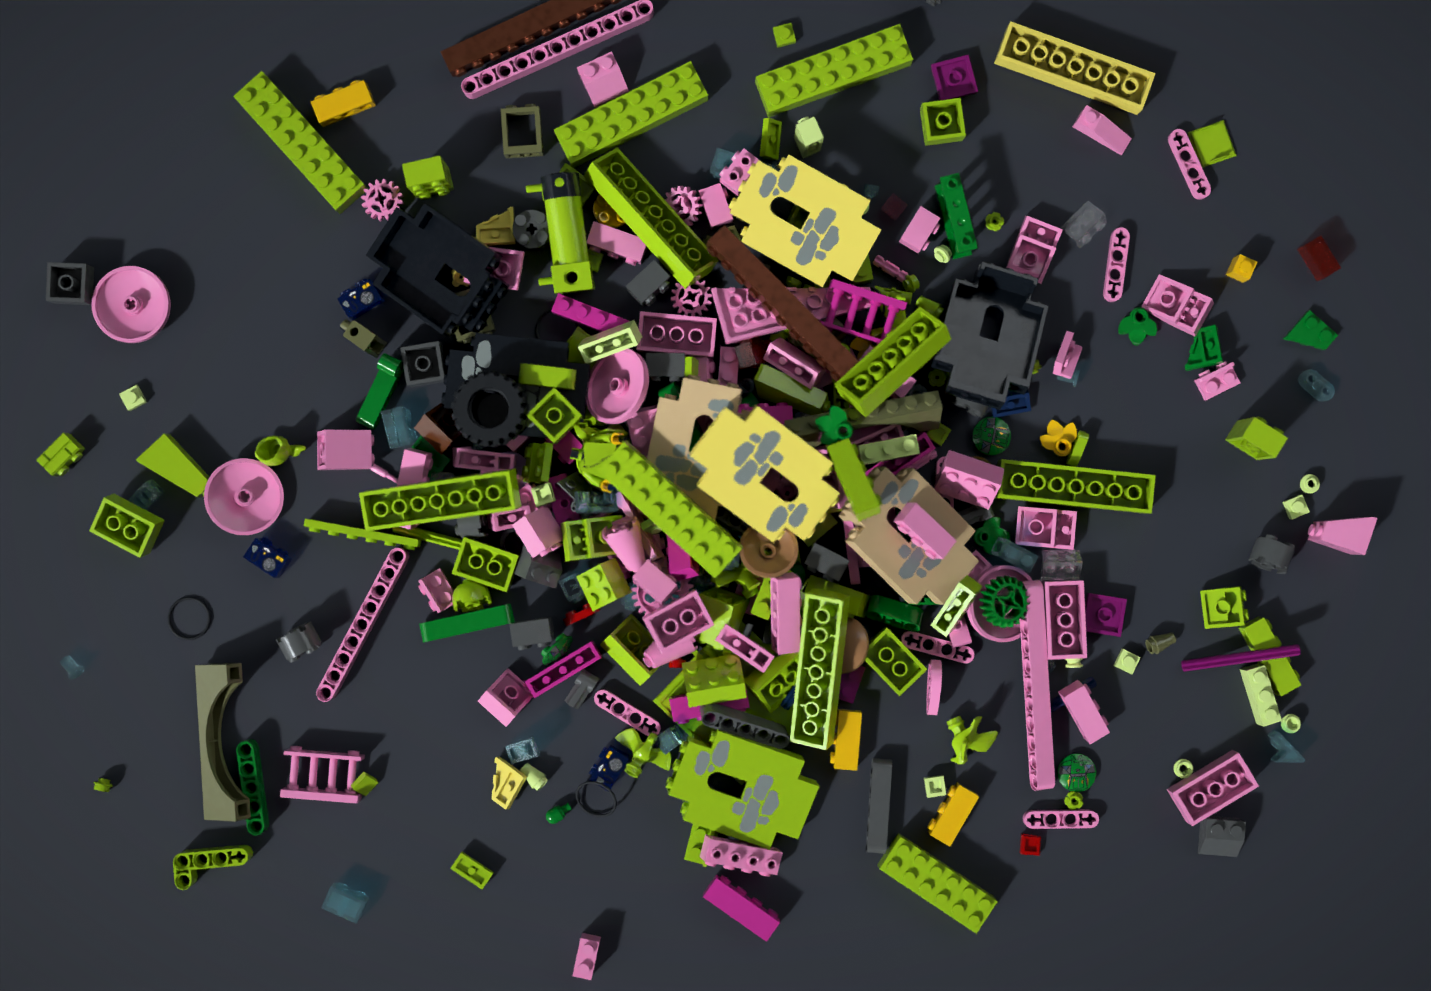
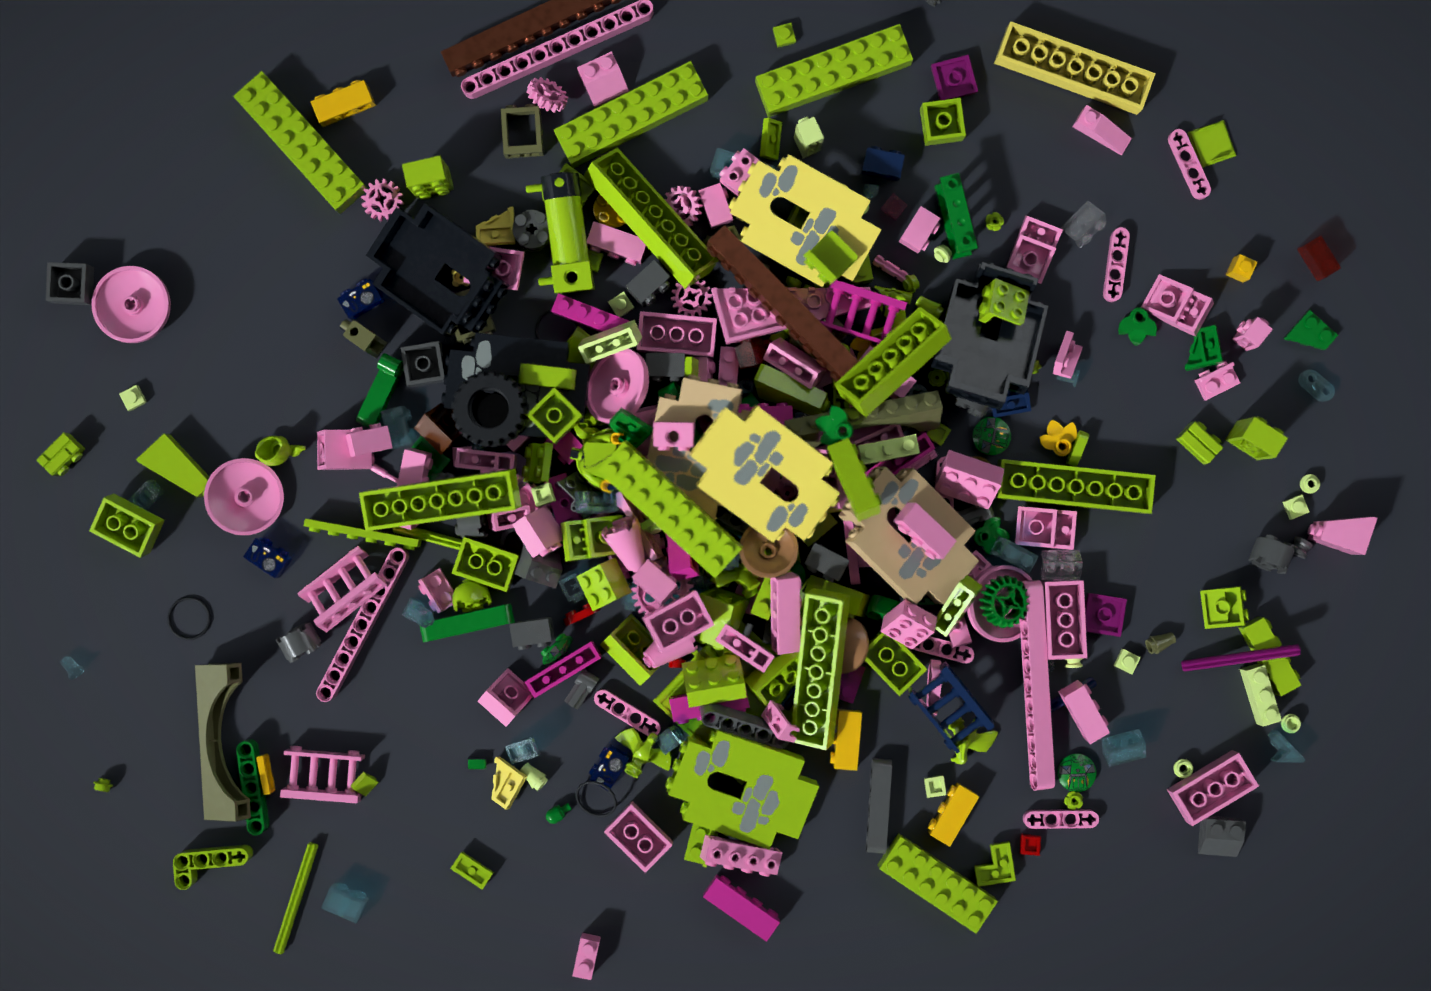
none -> yellow tile [256,753,276,795]
none -> lime axle [273,842,318,954]
none -> bright pink fence [297,546,387,633]
none -> bright pink brick [346,423,393,457]
none -> clear light blue piece [402,597,435,628]
none -> green piece [468,757,487,769]
none -> bright pink gear [526,77,568,113]
none -> bright pink brick [604,801,673,873]
none -> yellowish green plate [608,291,634,317]
none -> green wing [609,408,653,449]
none -> bright pink brick [653,422,695,451]
none -> bright pink hinge [761,700,800,743]
none -> lime bracket [803,231,858,285]
none -> dark blue brick [861,146,905,181]
none -> bright pink brick [880,599,937,649]
none -> dark blue fence [908,661,995,753]
none -> lime plate [974,841,1016,887]
none -> lime bracket [978,278,1029,326]
none -> clear light blue brick [1102,729,1146,767]
none -> lime brick [1176,421,1223,465]
none -> bright pink brick [1232,317,1273,351]
none -> flat silver wheel [1293,536,1313,559]

